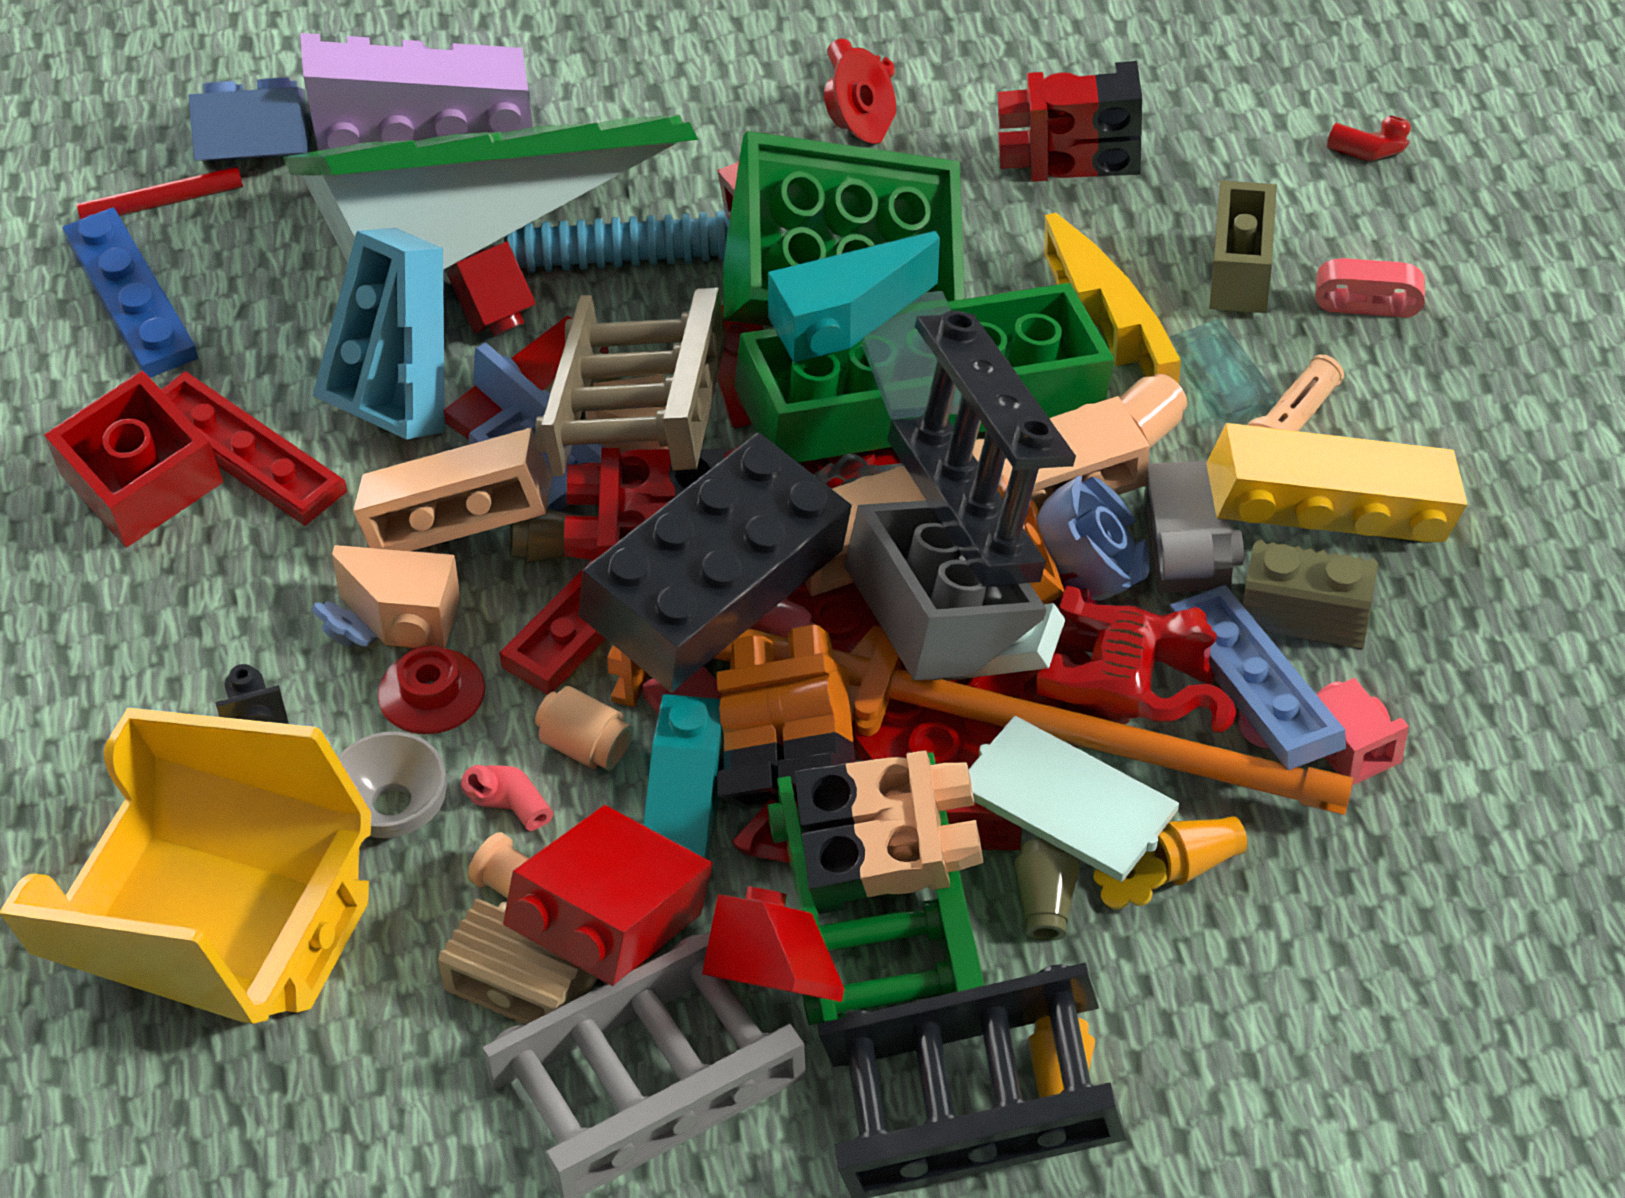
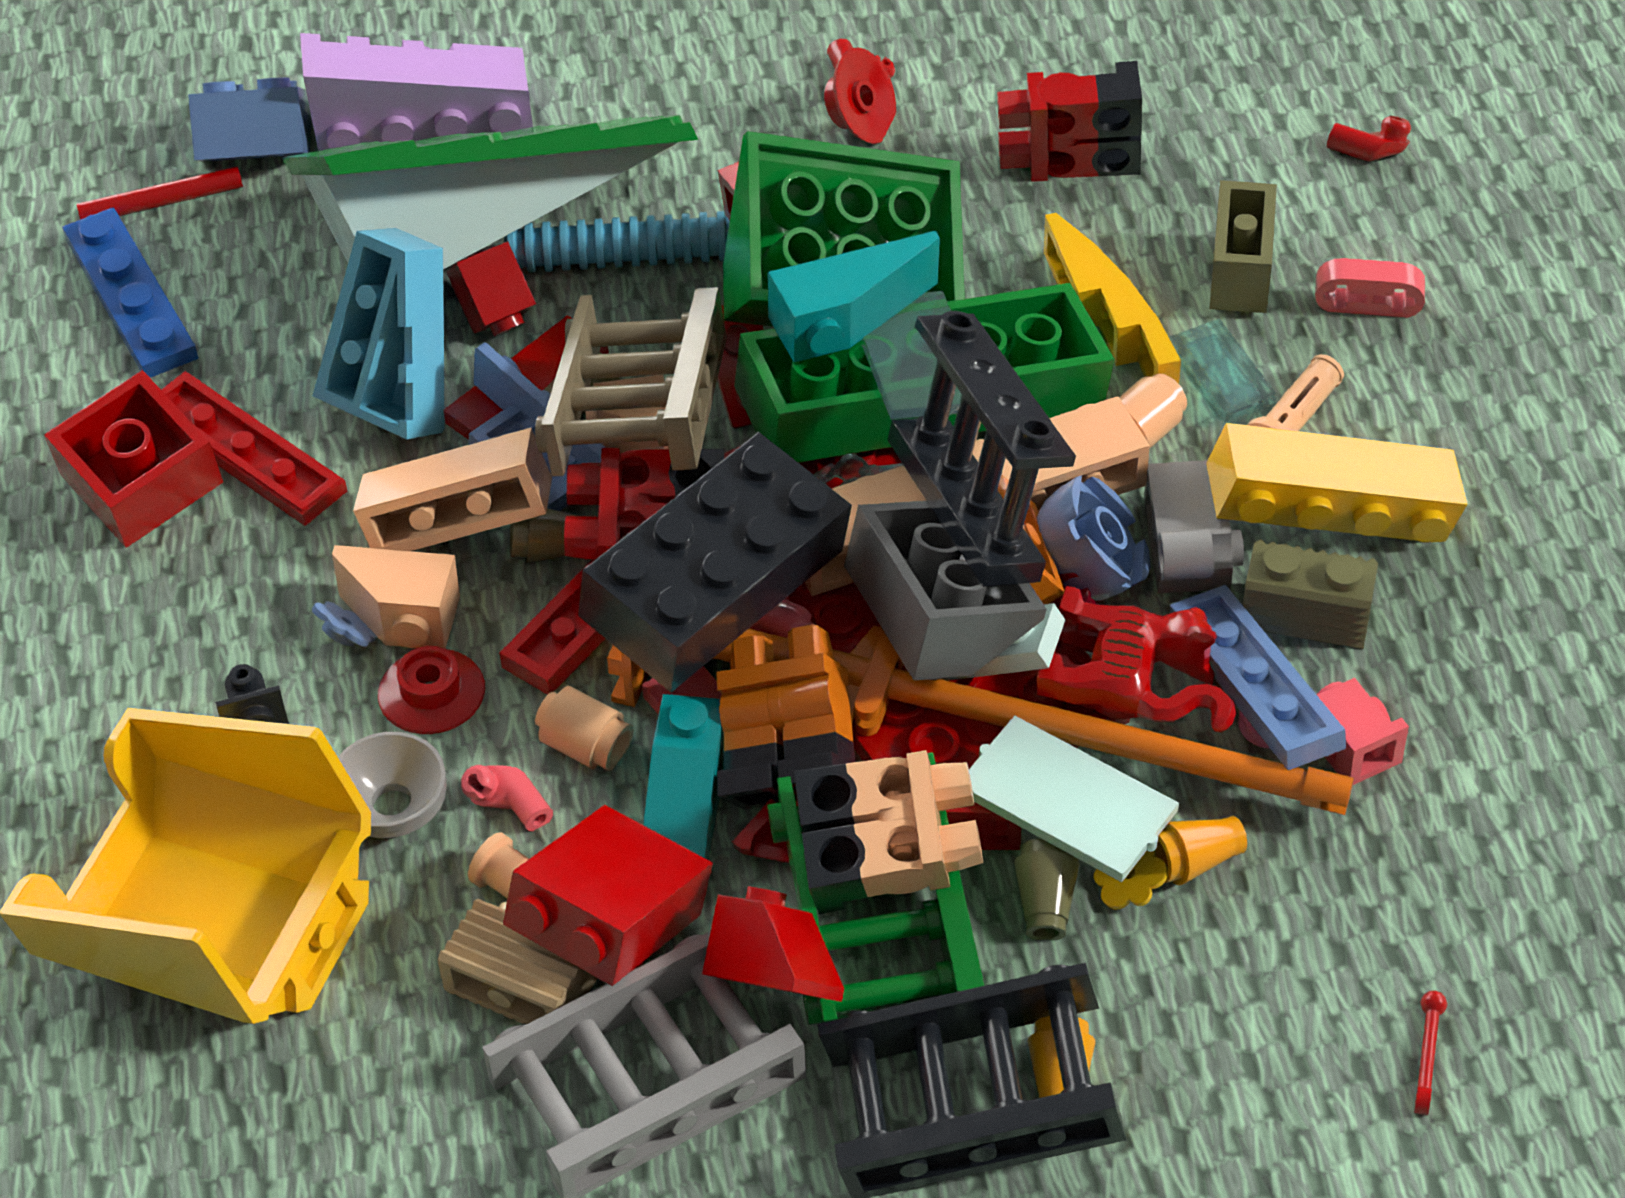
none -> red hinge [1414,990,1448,1115]

